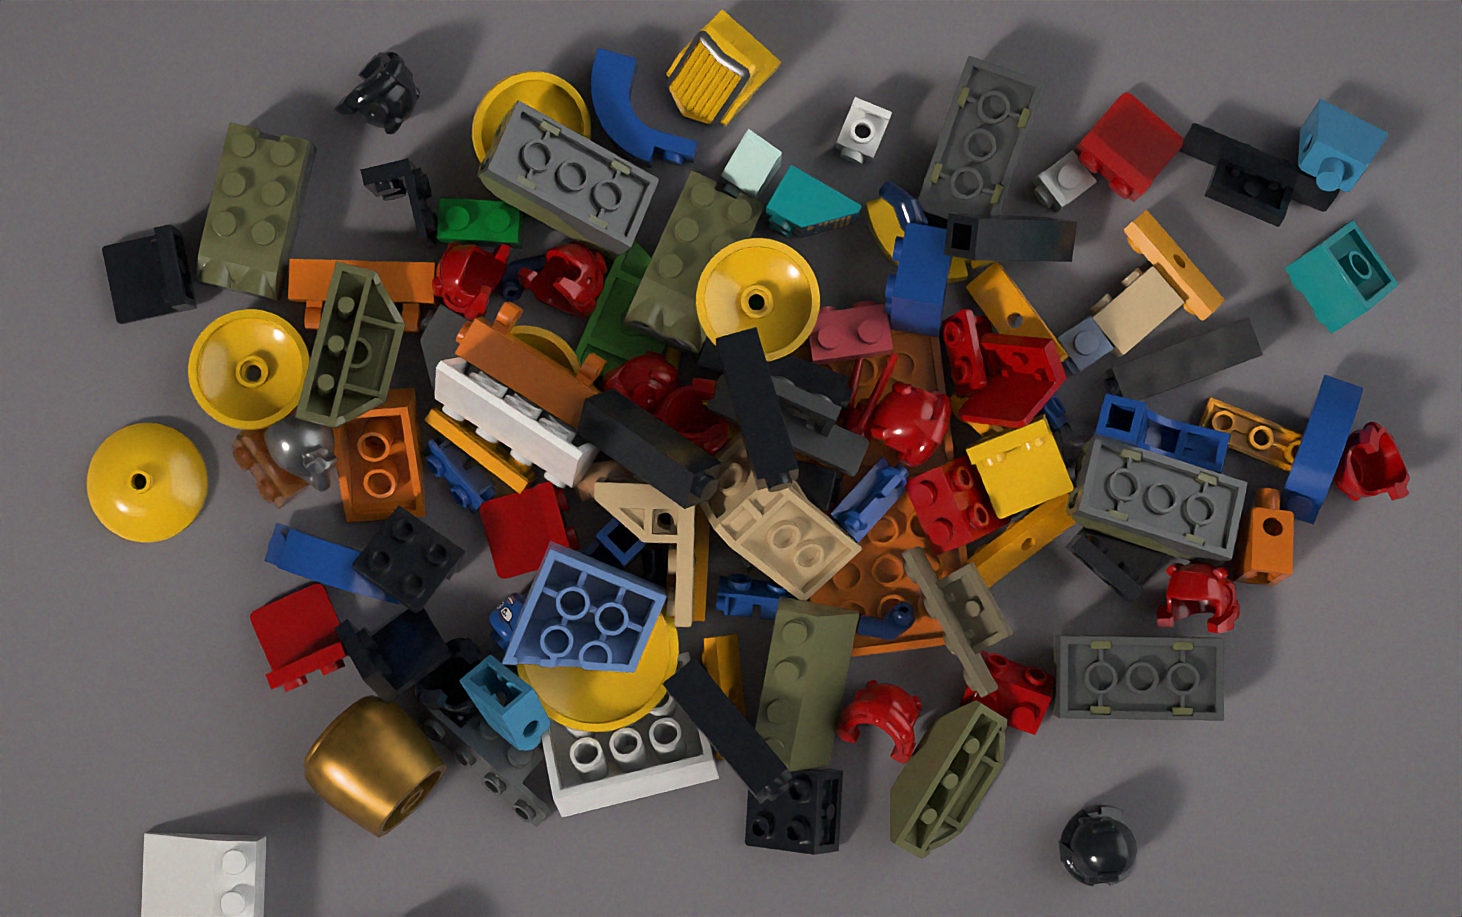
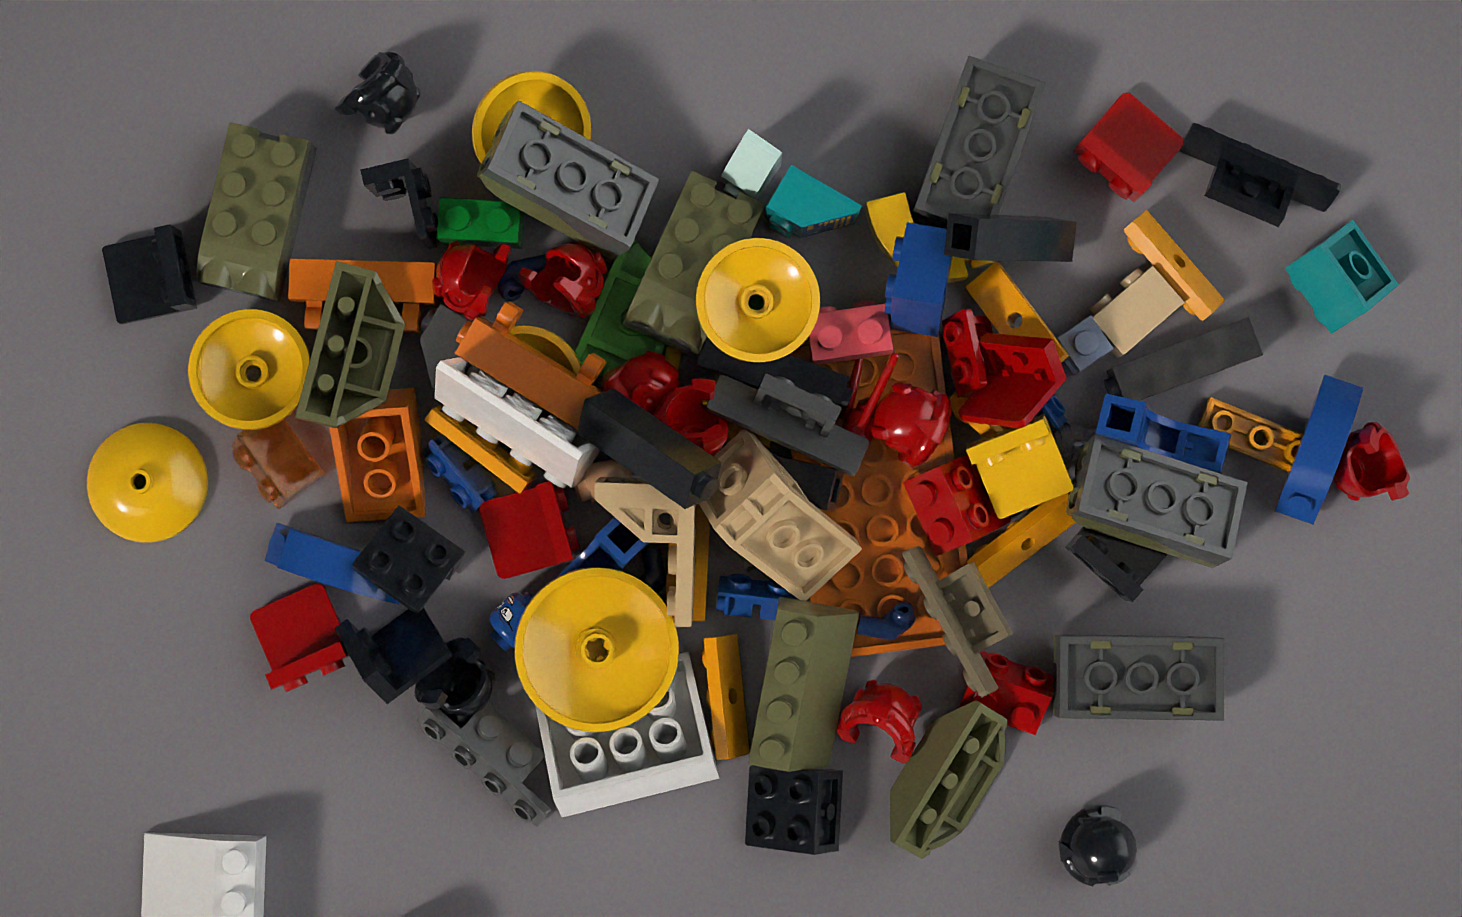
flat silver piece [264,414,338,492] -> none
pearl gold piece [303,695,447,838] -> none
dark azure torso [459,654,551,751] -> none
medium blue wedge [502,541,667,673] -> none
blue arch [591,48,698,168] -> none
black brick [663,658,792,804] -> none
yellow piece [666,9,781,127] -> none
black brick [716,327,799,492] -> none
blue hinge [829,457,909,543] -> none
white brick [835,97,892,165] -> none
dark blue arm [879,180,928,232] -> none
white bracket [1033,150,1097,213] -> none
red helmet [1156,562,1241,634] -> none
orange torso [1234,488,1294,586] -> none
dark azure torso [1298,99,1388,192] -> none

